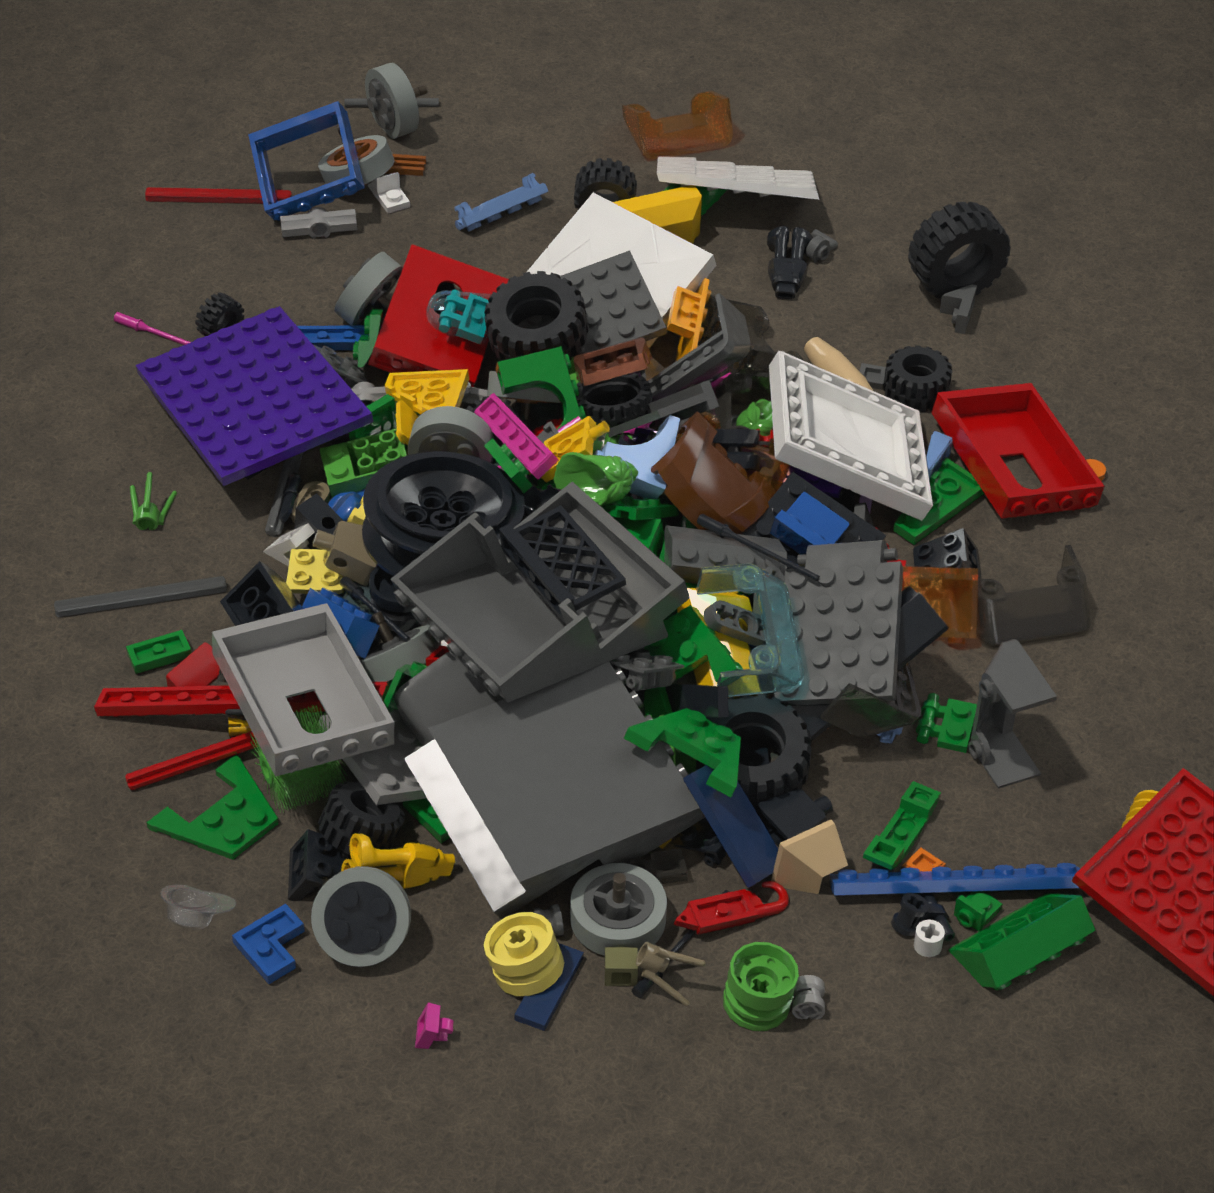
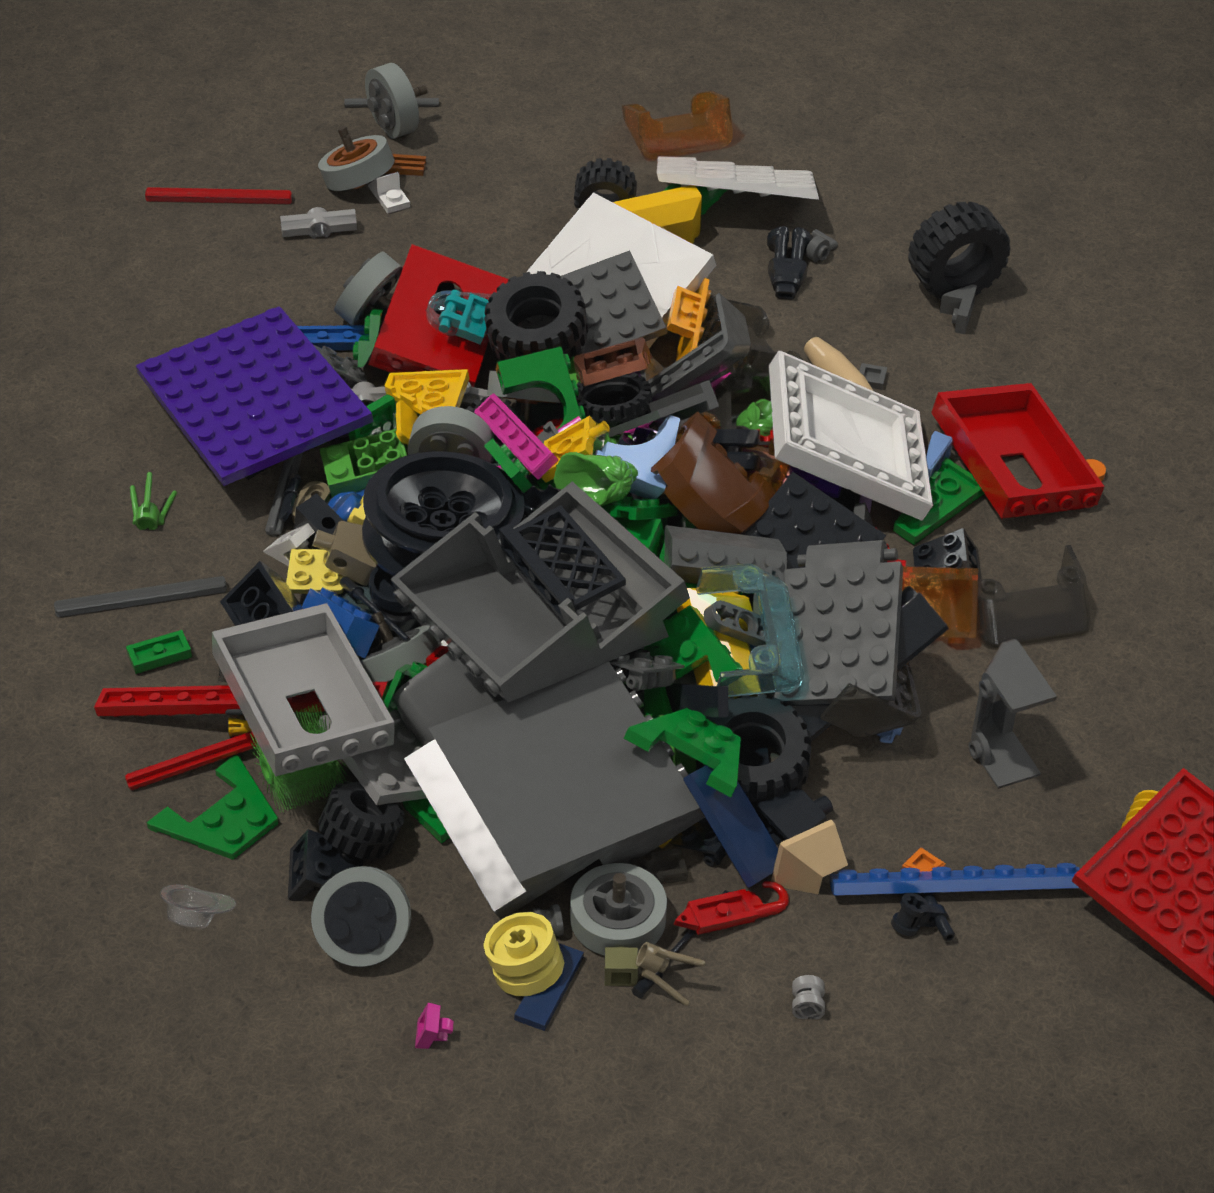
dark pink piece [114,312,191,345] -> none
red slope [166,642,222,687] -> none
black tyre [195,292,244,337] -> none
blue plate [232,904,305,984] -> none
blue window [248,101,365,220] -> none
yellow piece [341,833,455,889] -> none
medium blue piece [454,173,548,232] -> none
black piece [697,514,820,581] -> none
bright green wheel [723,942,799,1031] -> none
blue bracket [770,492,849,555] -> none
green slope [863,781,941,870] -> none
black tyre [883,345,952,413] -> none
white piece [914,920,945,957] -> none
green plate [916,693,977,753] -> none
green slope [948,893,1096,990] -> none
green bracket [954,891,1003,932] -> none

